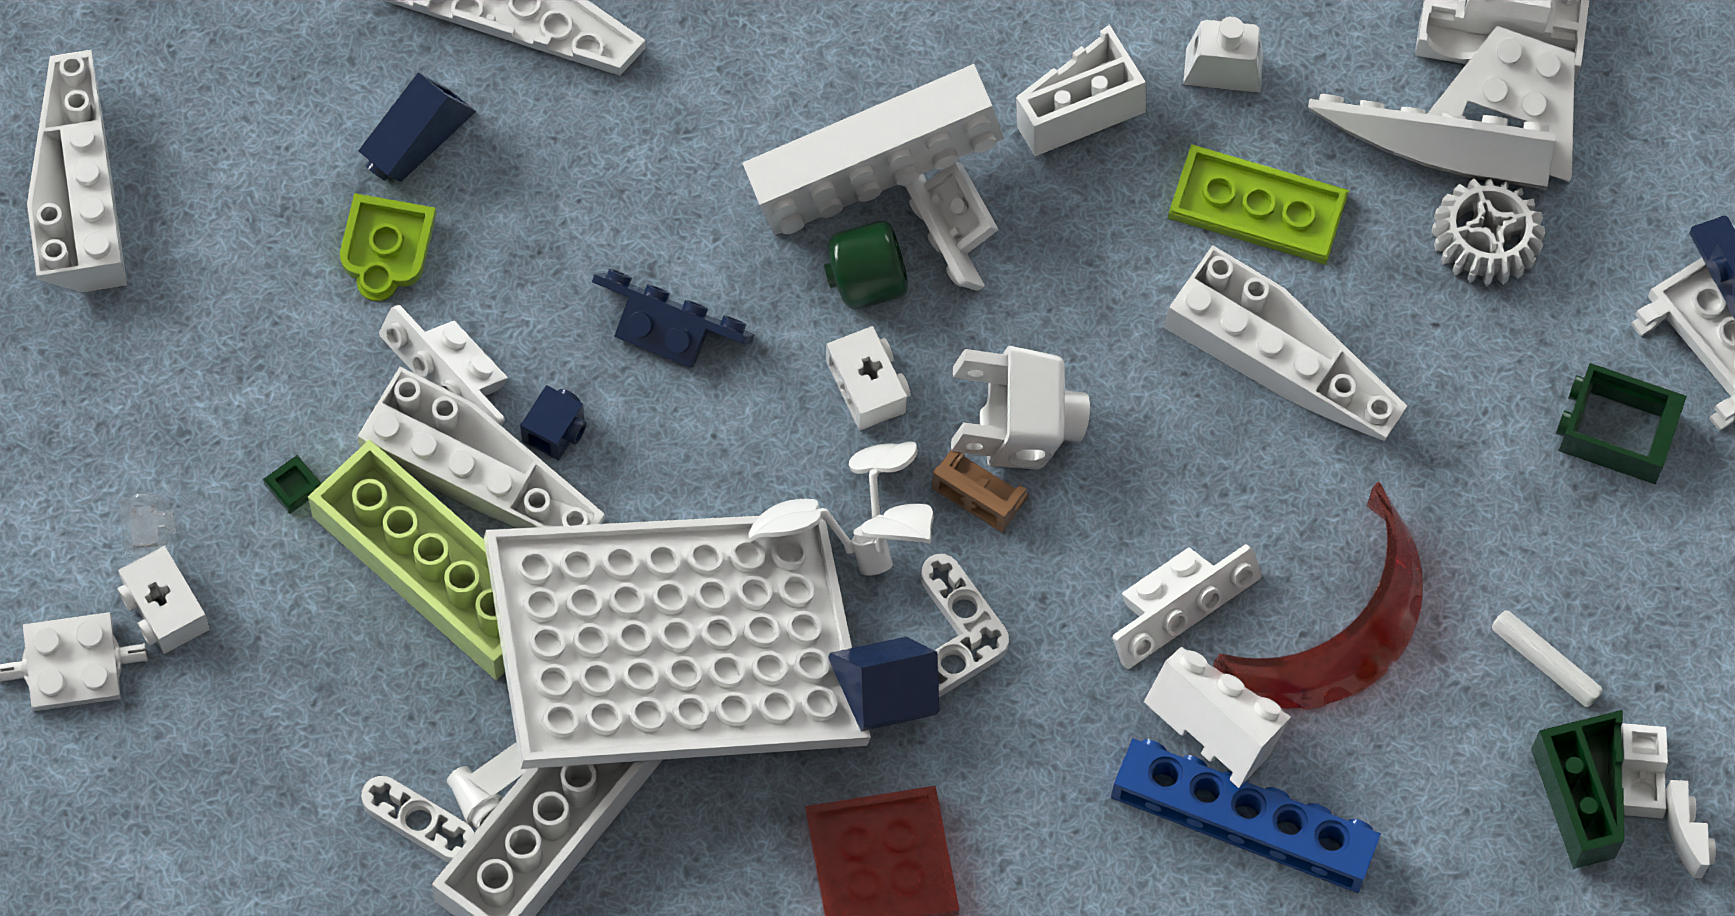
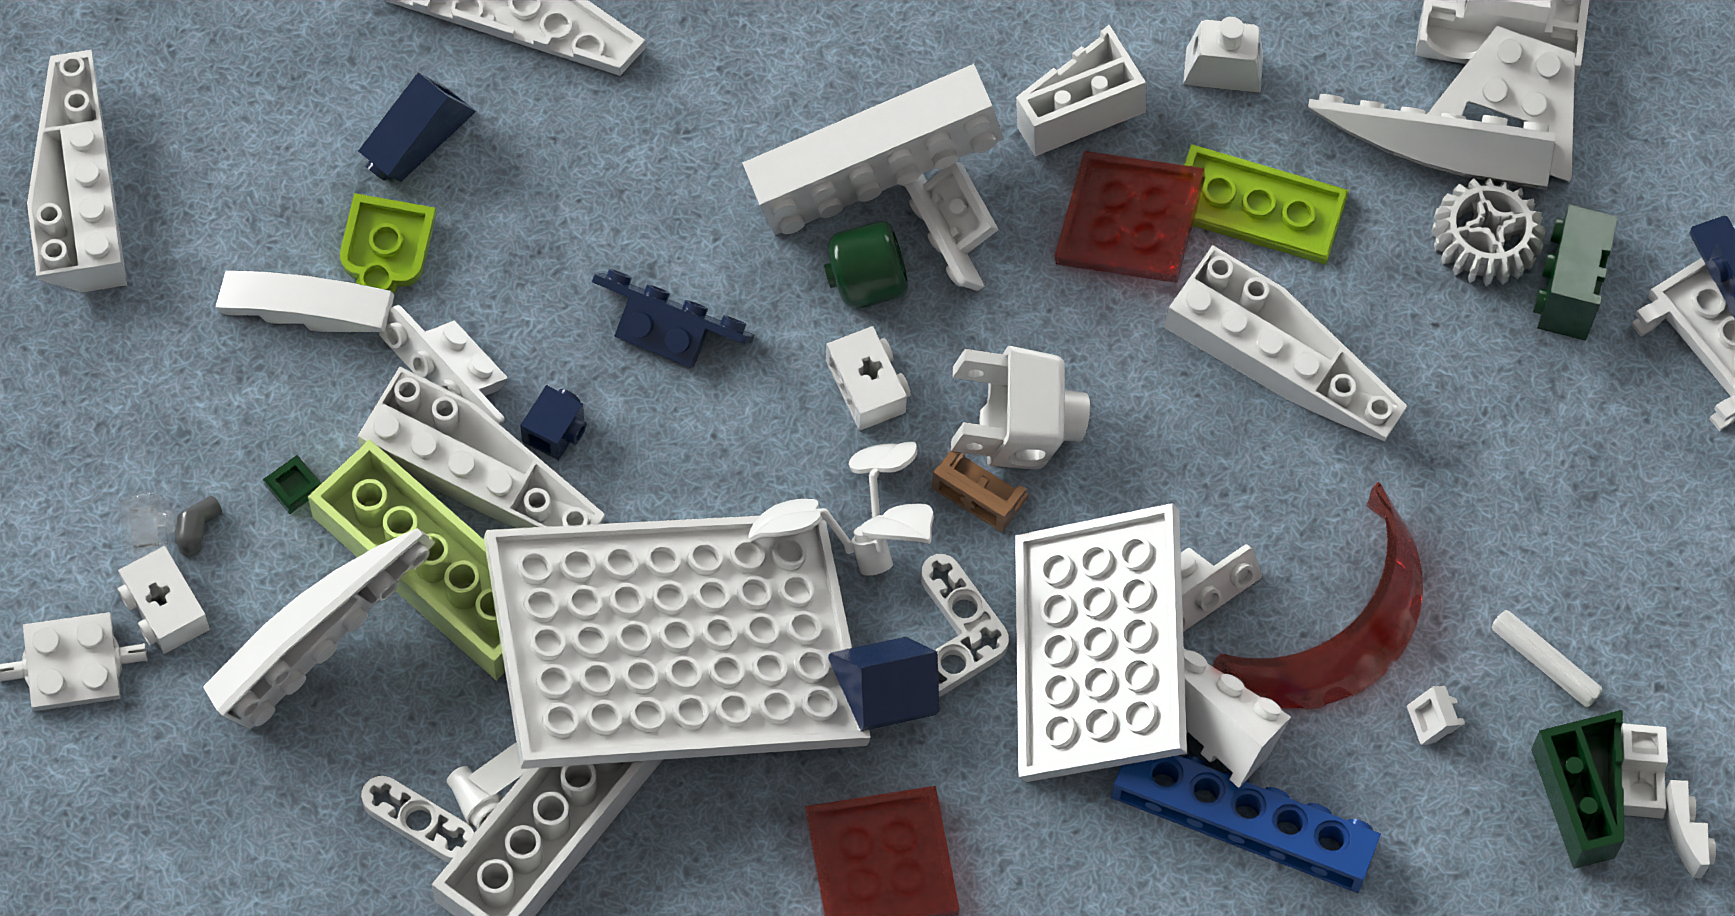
dark green window [1556,363,1687,484] -> none
none -> dark grey arm [175,496,222,556]
none -> white wedge [203,528,435,729]
none -> white slope [216,271,394,332]
none -> white plate [1015,503,1187,782]
none -> clear red plate [1054,151,1206,283]
none -> white tile [1407,686,1465,745]
none -> wedge [1533,204,1618,341]

